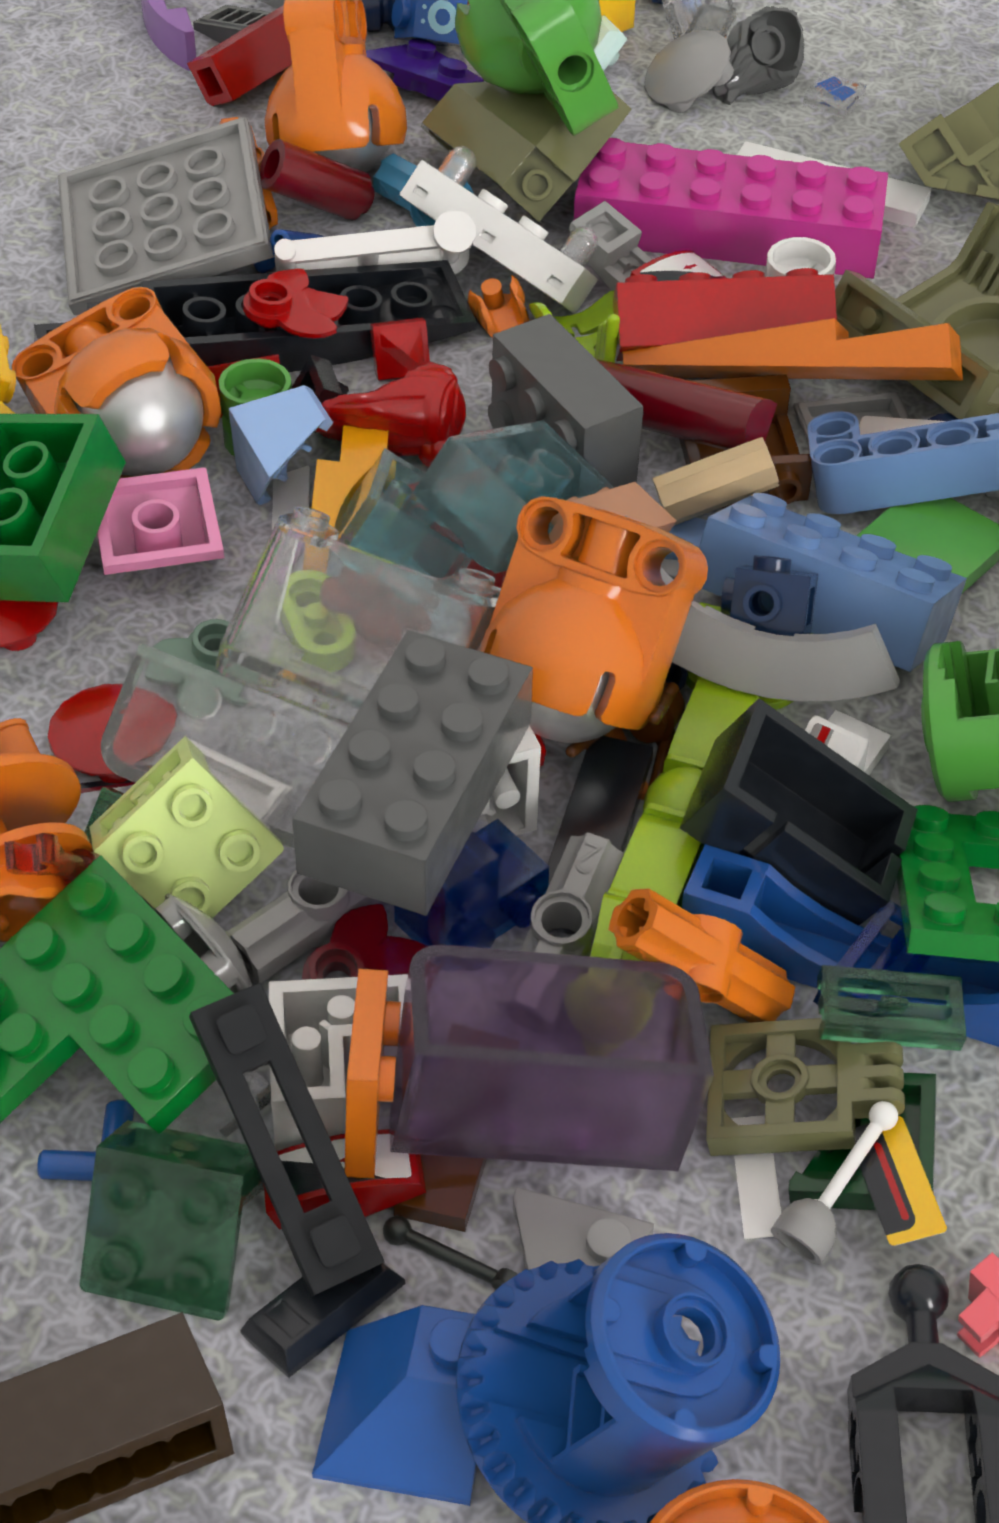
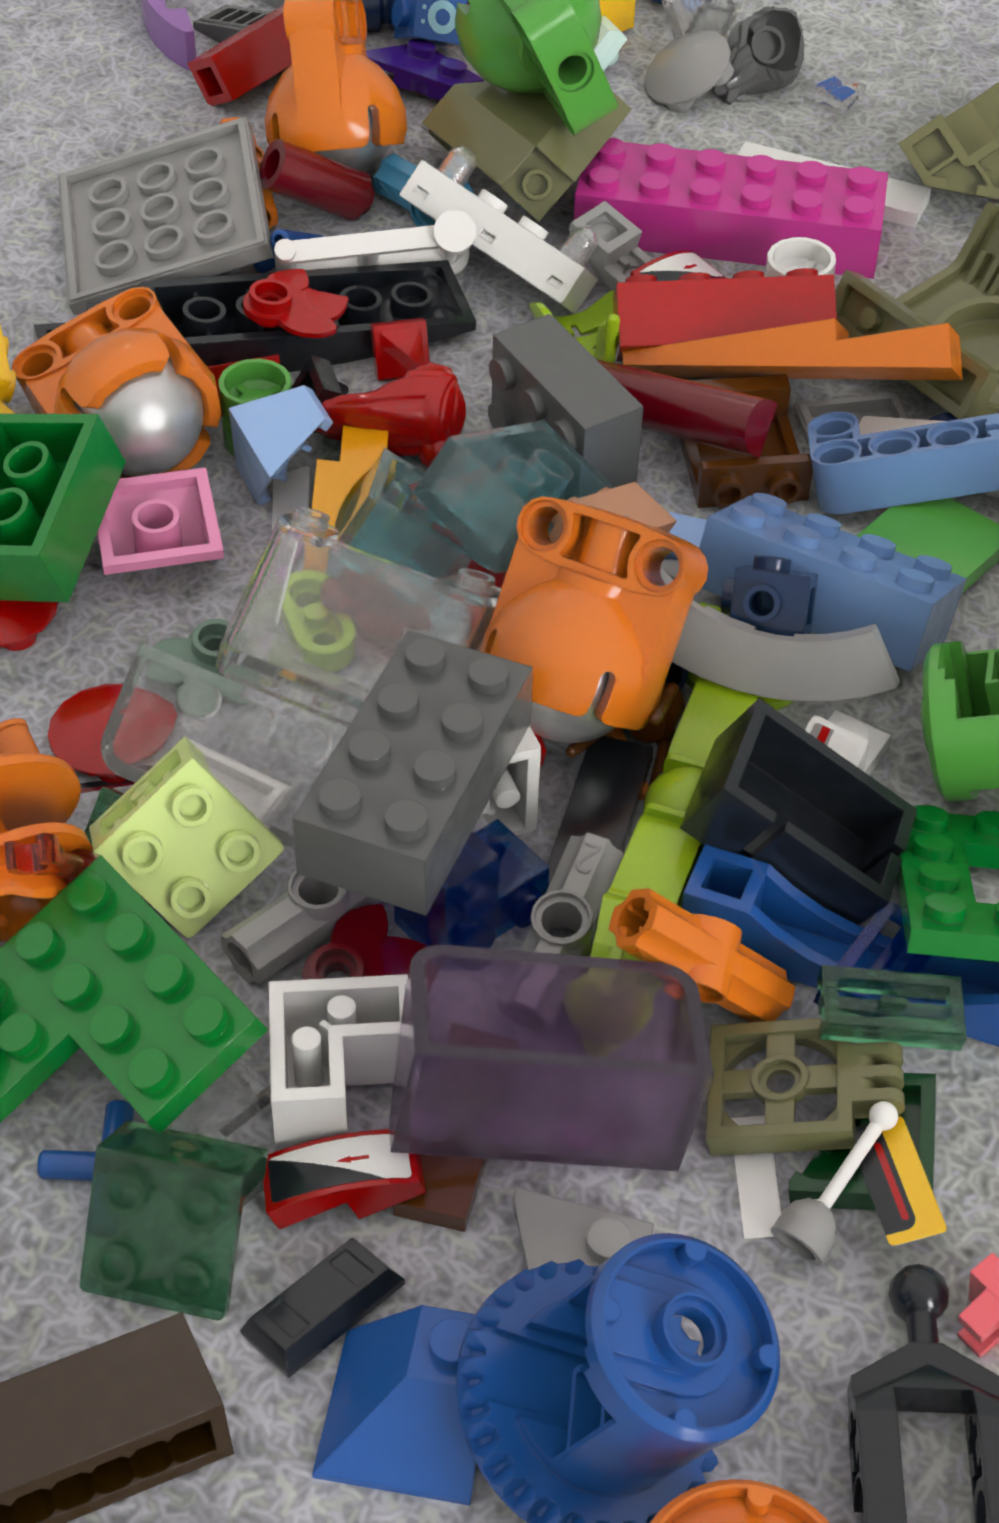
light grey dish [155,893,252,993] -> none
black container [189,982,385,1297] -> none
orange wing [345,969,401,1178] -> none
pearl dark grey hinge [383,1215,517,1290] -> none
orange arm [467,275,529,338] -> none
tan axle [652,437,779,525] -> none

